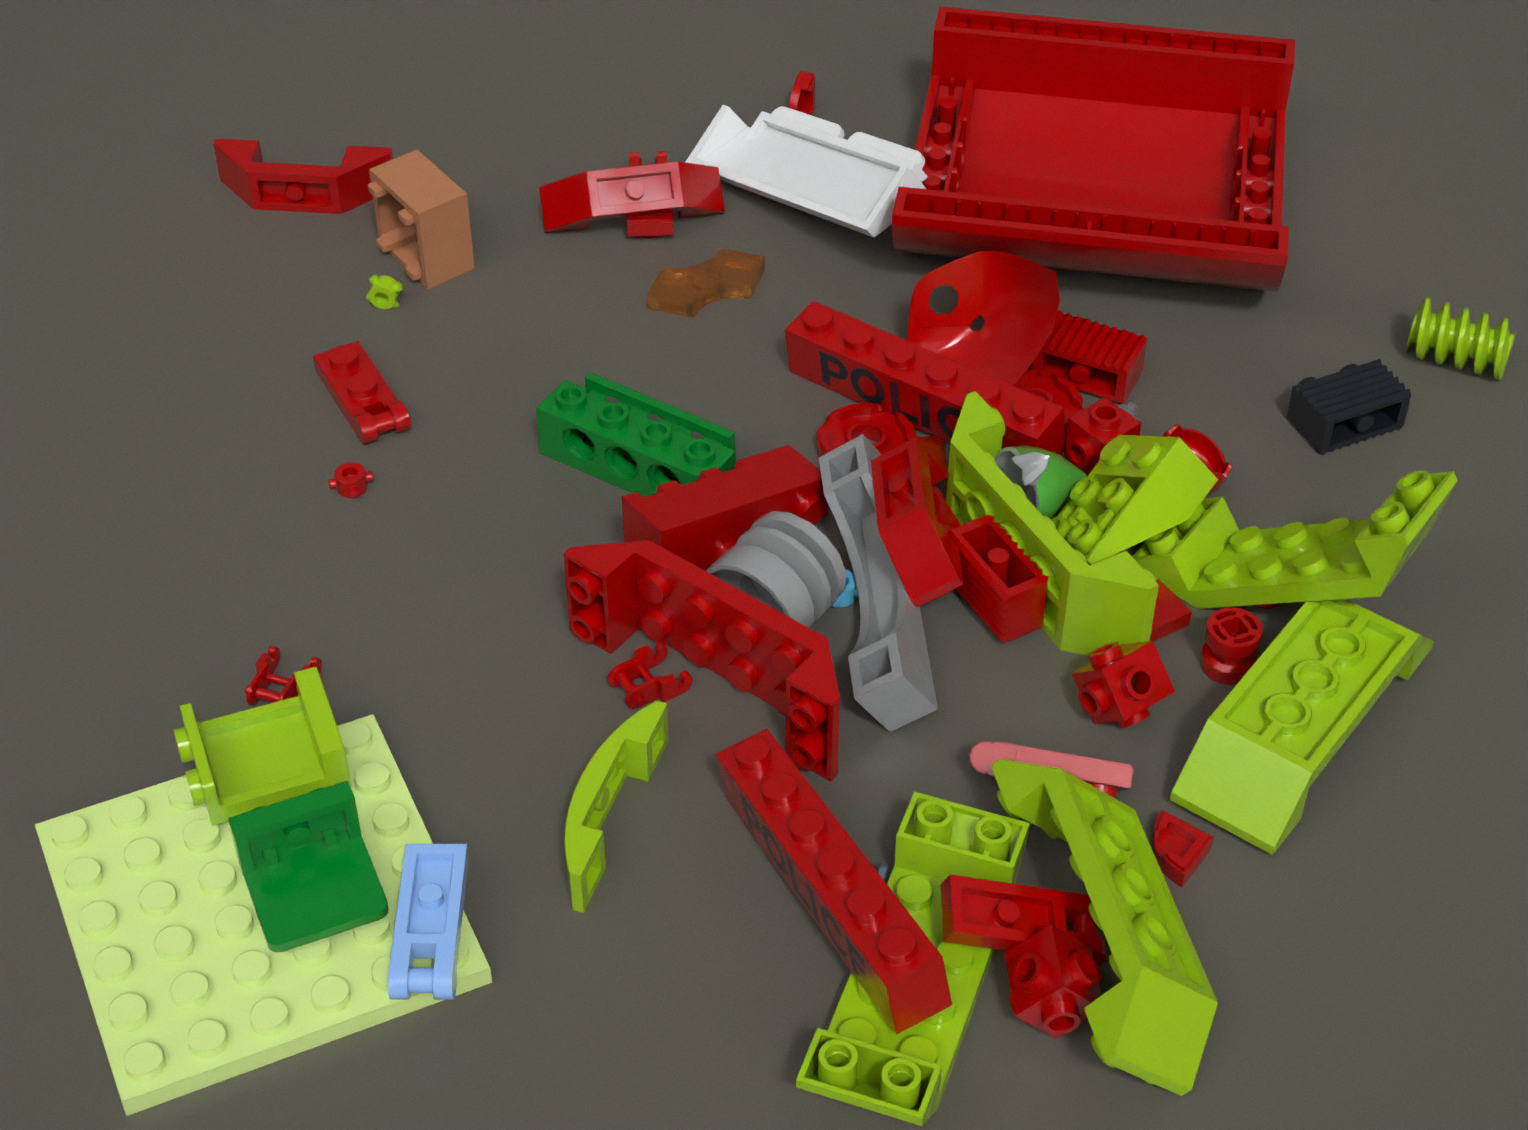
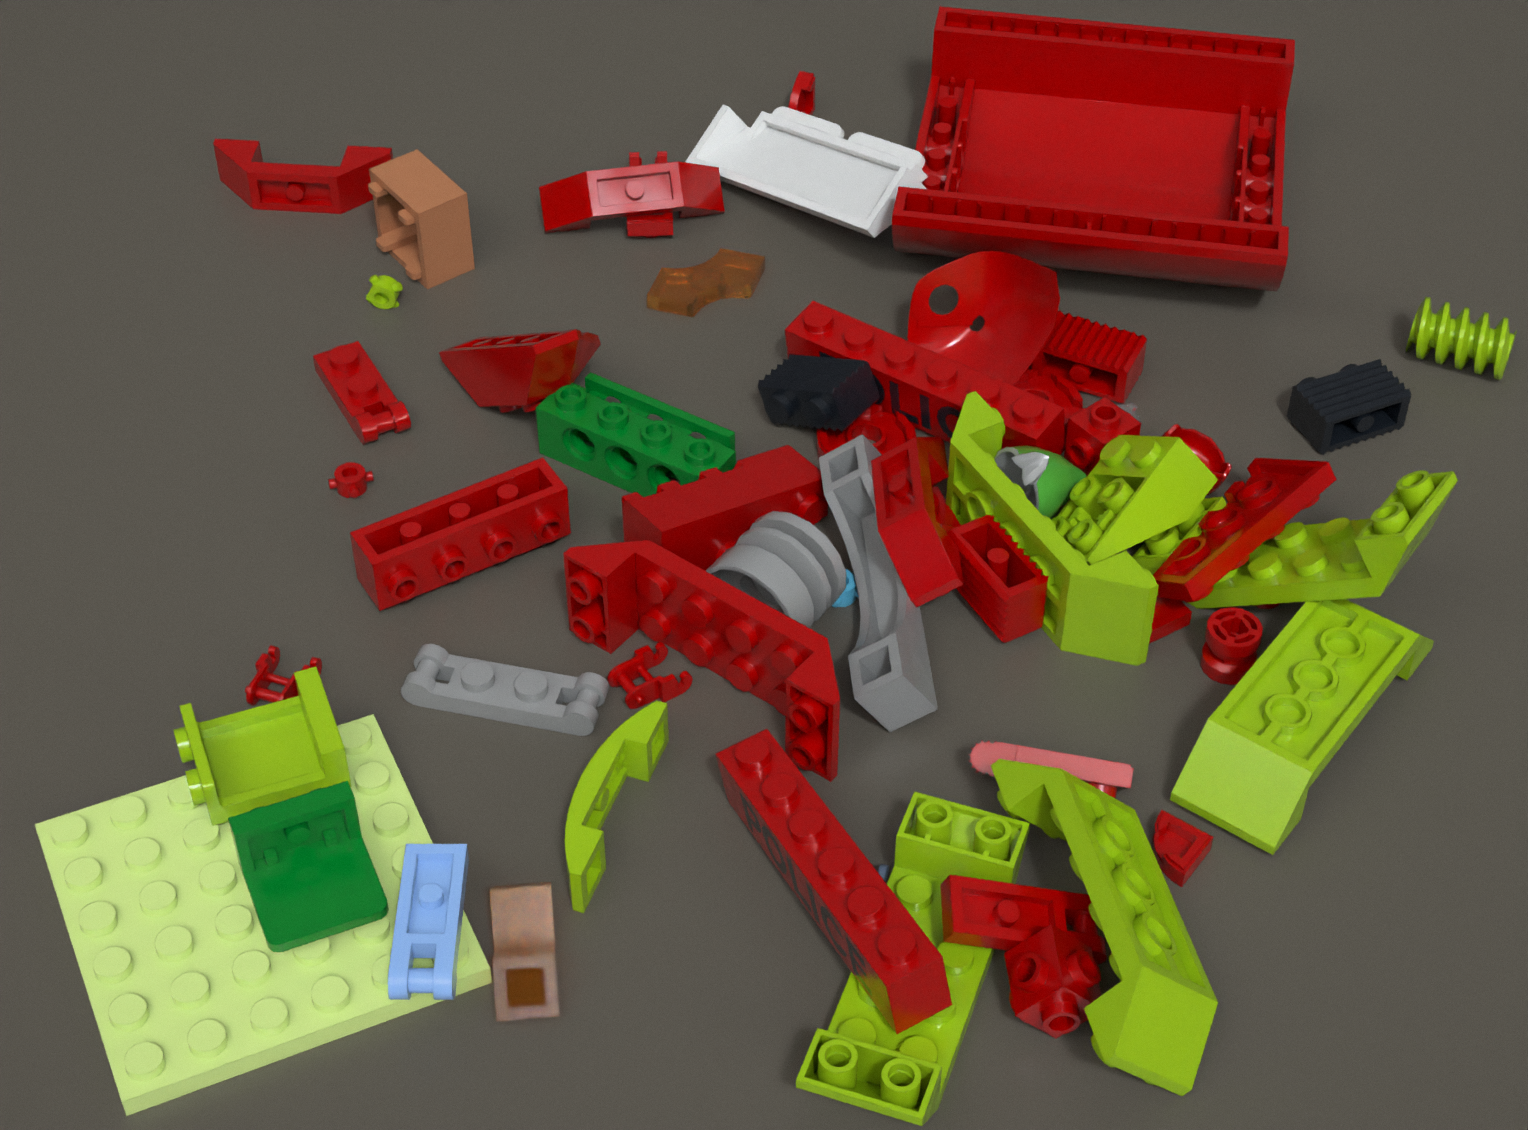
red brick [1071,640,1175,728] -> none
none -> red brick [350,457,571,611]
none -> light grey plate [401,644,610,736]
none -> red wedge [439,329,601,413]
none -> clear orange slope [489,882,559,1022]
none -> black brick [758,354,880,432]
none -> red wing [1153,458,1337,602]

